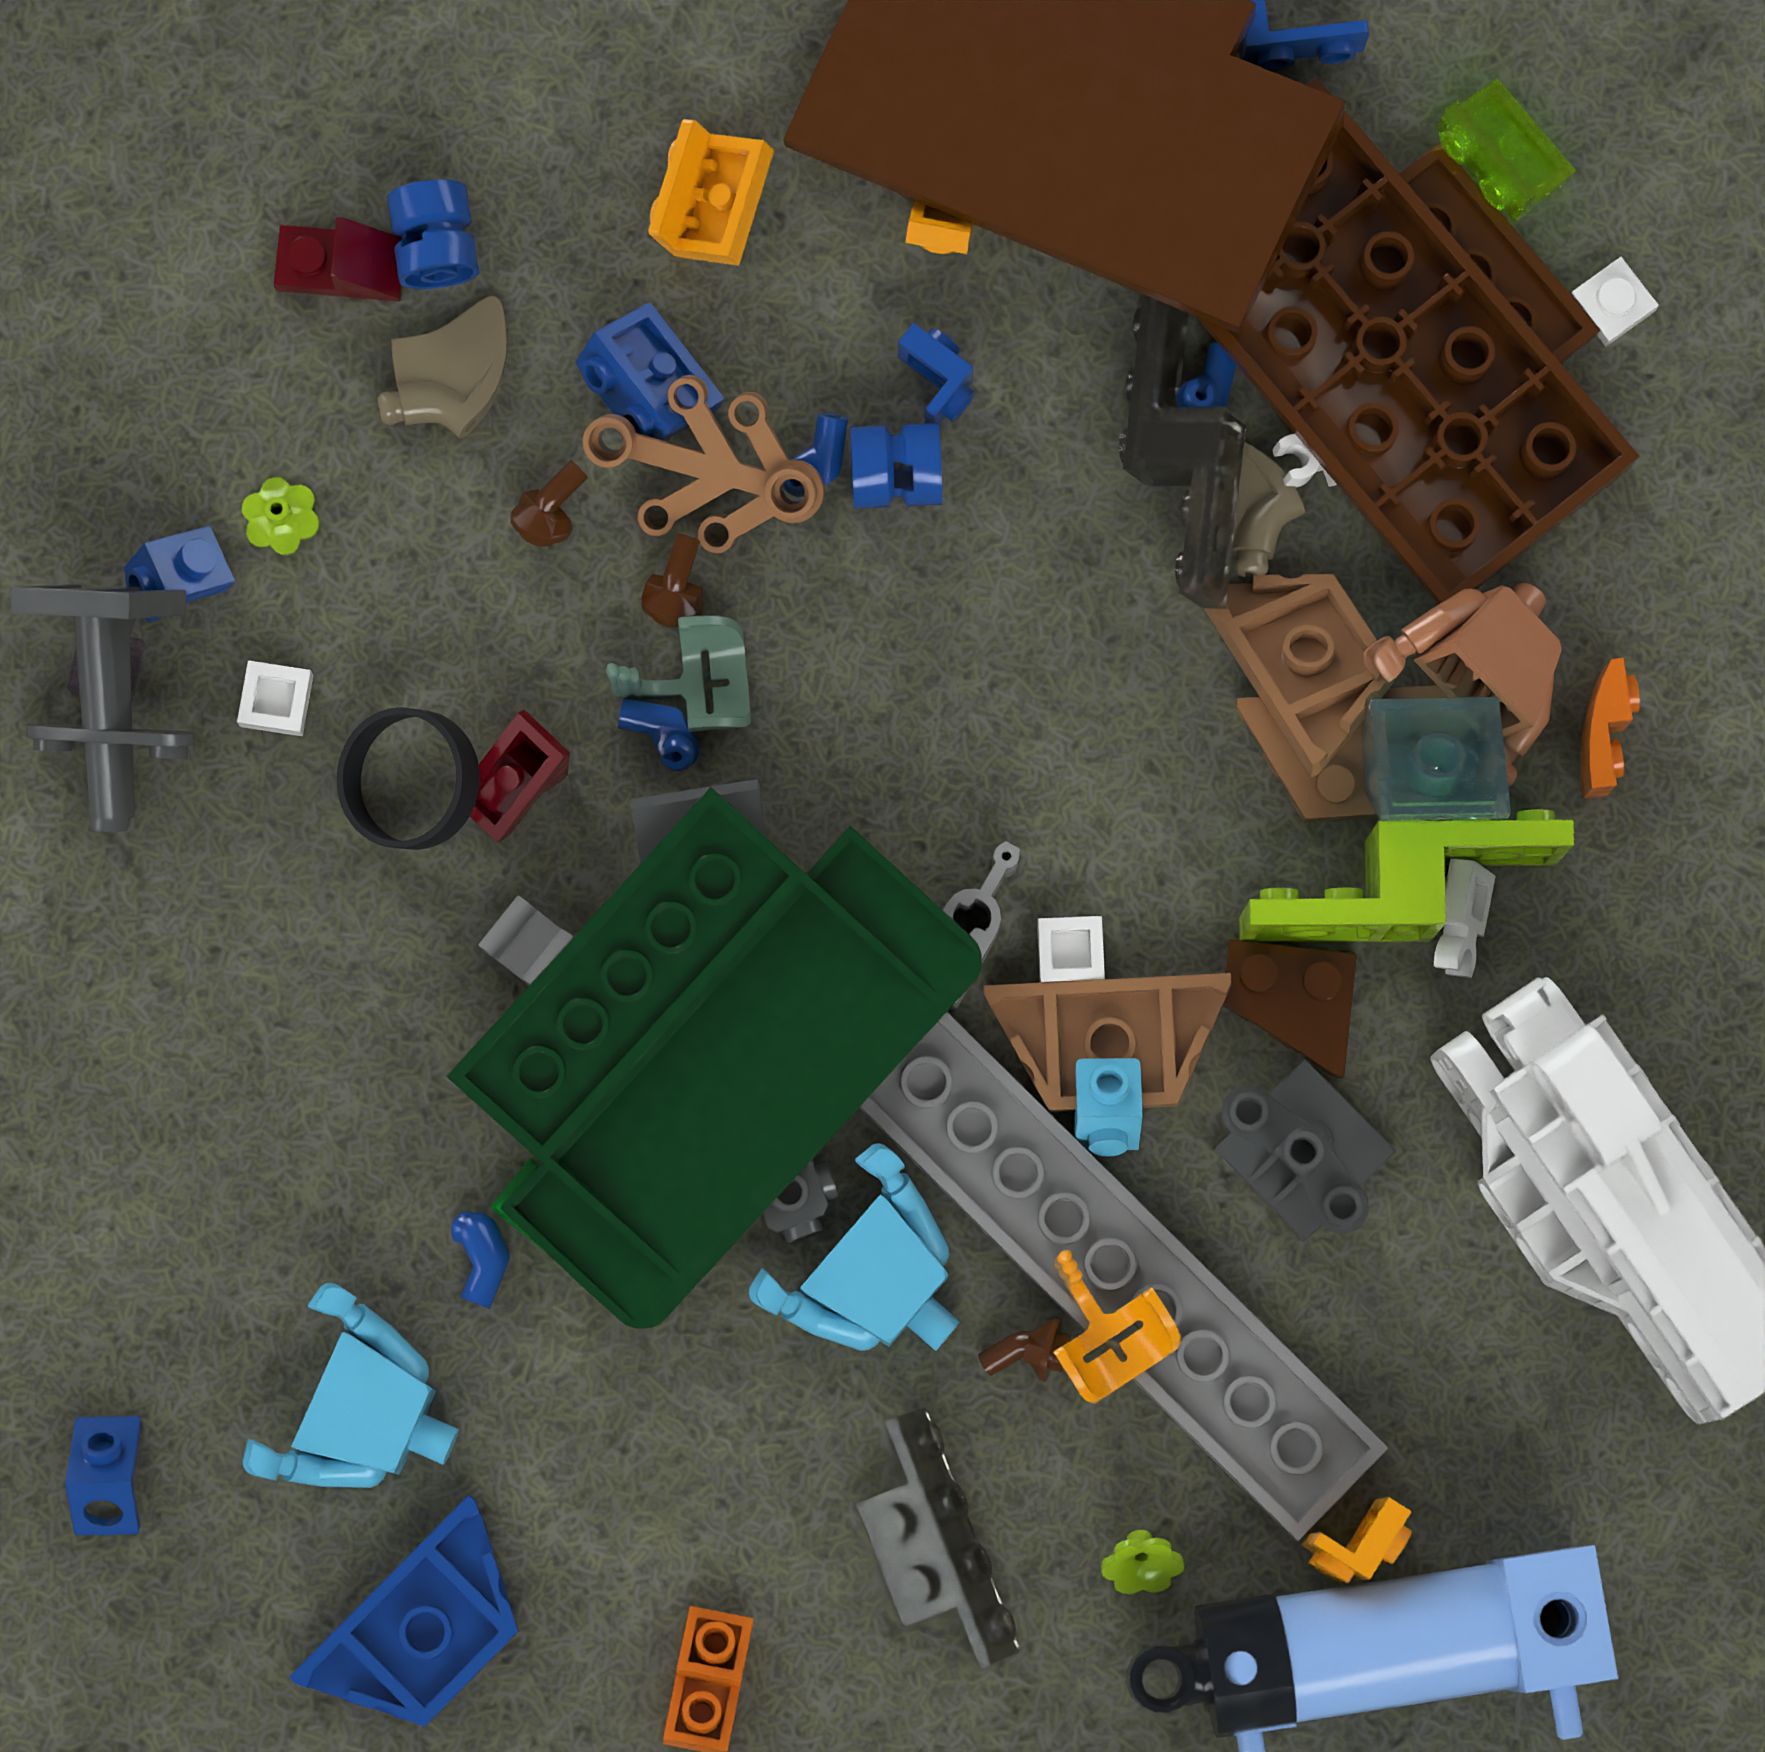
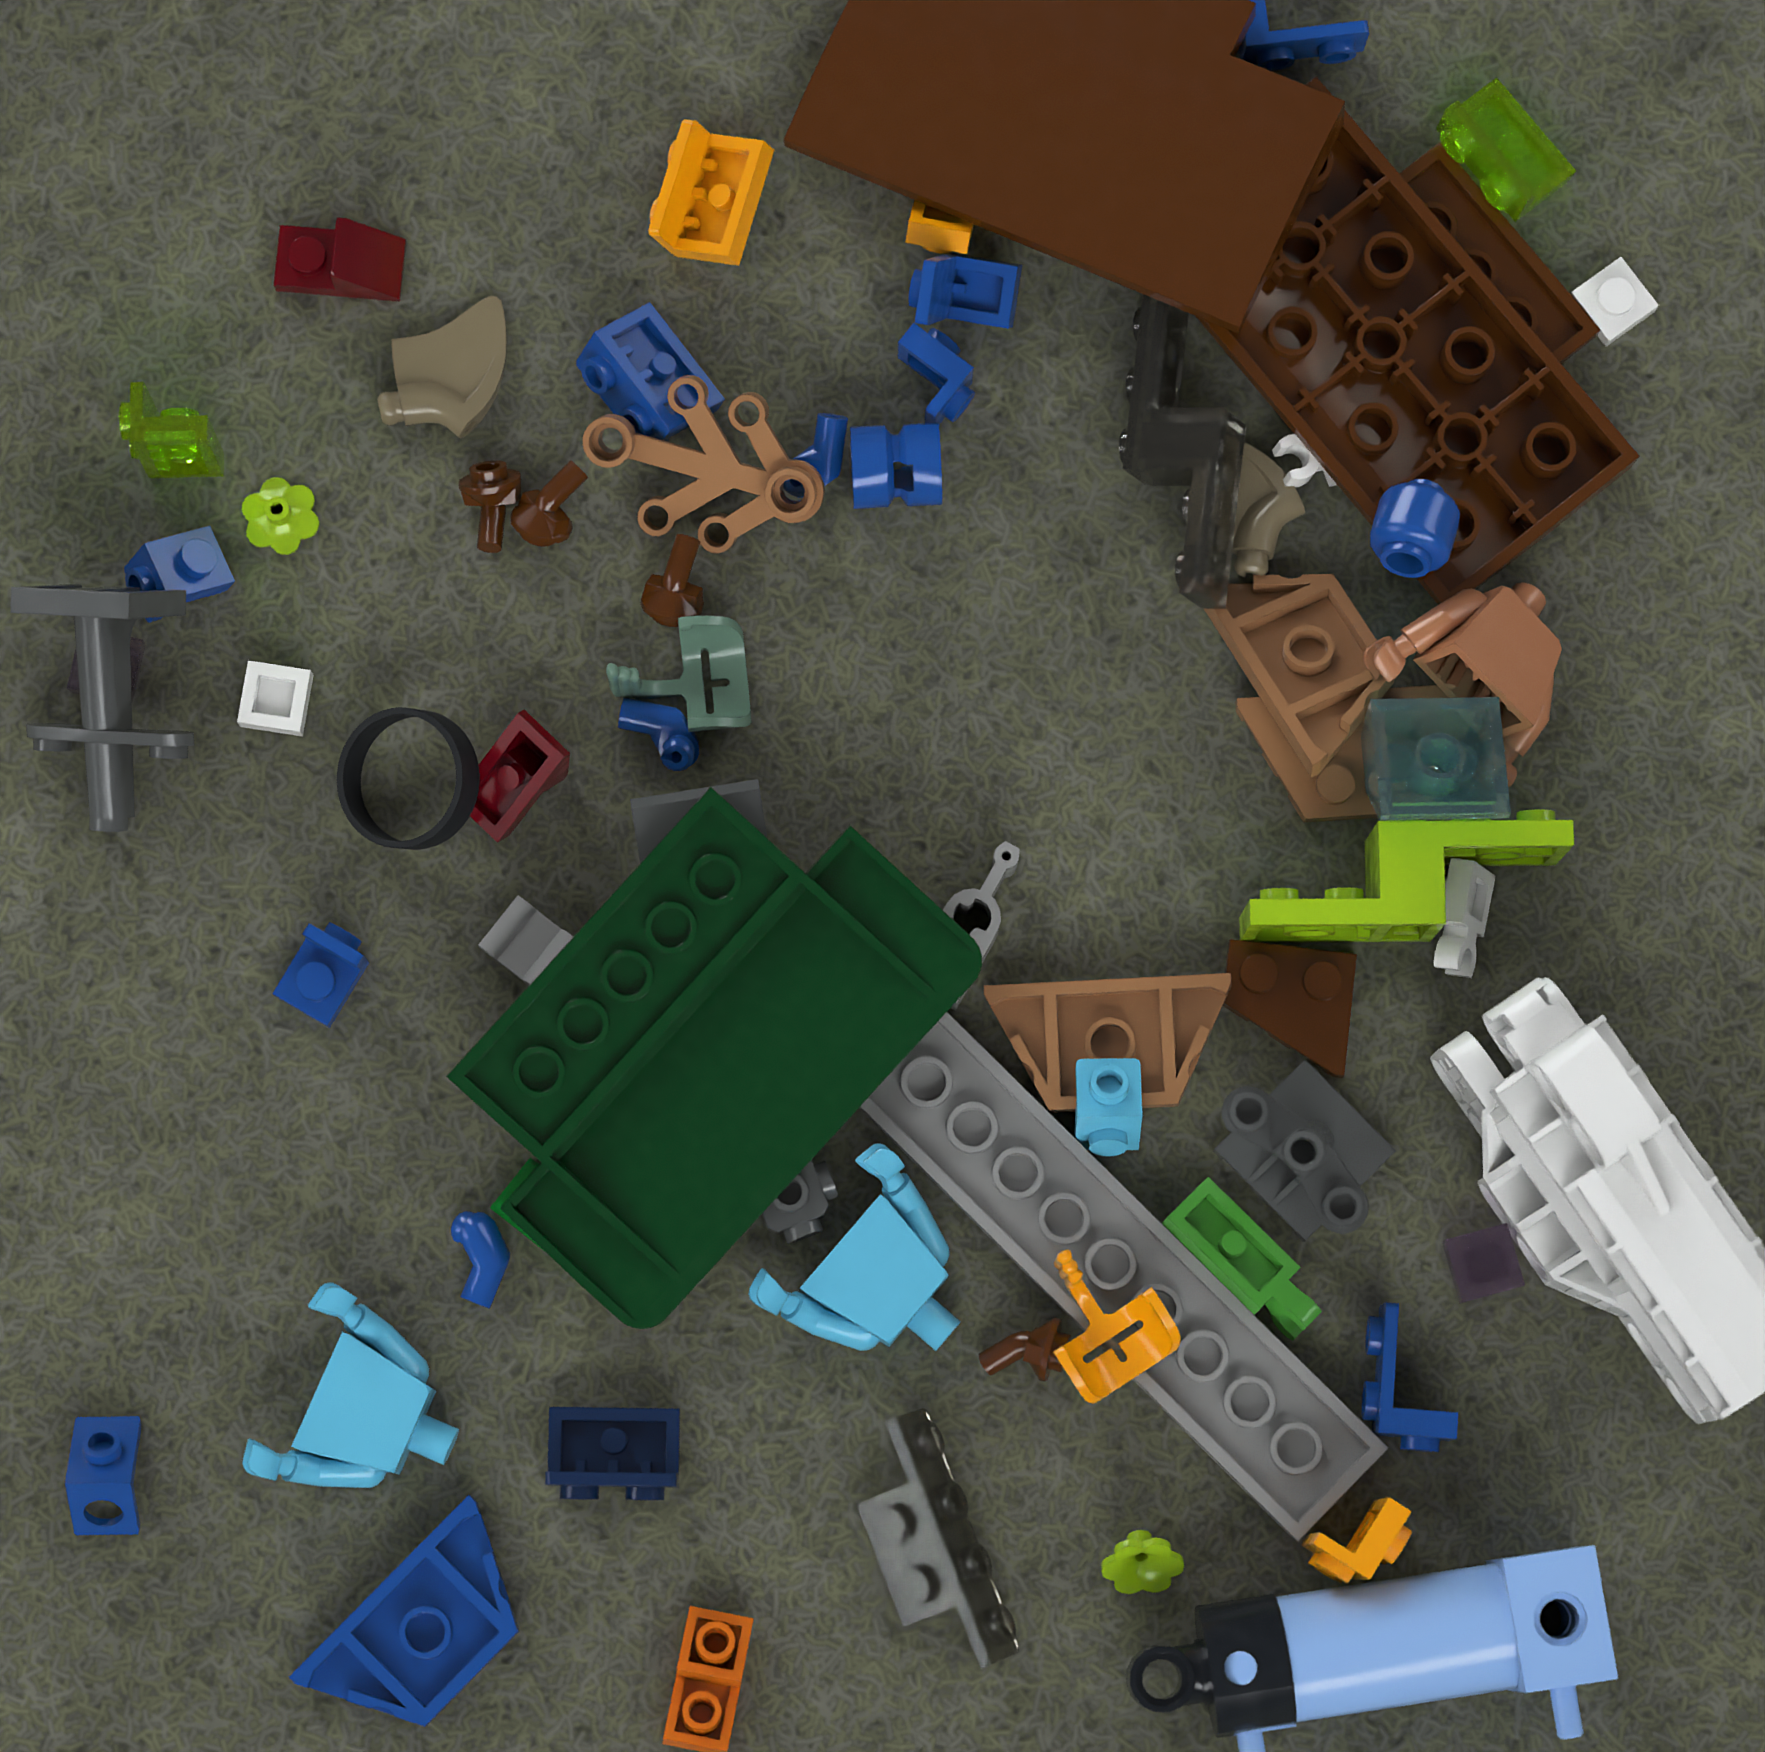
blue wheel [387,179,479,290] -> none
white plate [1037,916,1105,983] -> none
blue arm [1176,343,1236,420] -> none
orange slope [1580,658,1640,799] -> none
none -> clear neon green bracket [119,382,224,479]
none -> blue bracket [272,922,369,1028]
none -> reddish brown plate [458,461,522,553]
none -> dark blue bracket [545,1407,680,1500]
none -> blue bracket [908,253,1022,329]
none -> bright green plate [1162,1177,1322,1341]
none -> blue bracket [1361,1302,1458,1452]
none -> blue head [1370,479,1460,578]
none -> clear purple plate [1442,1223,1525,1304]

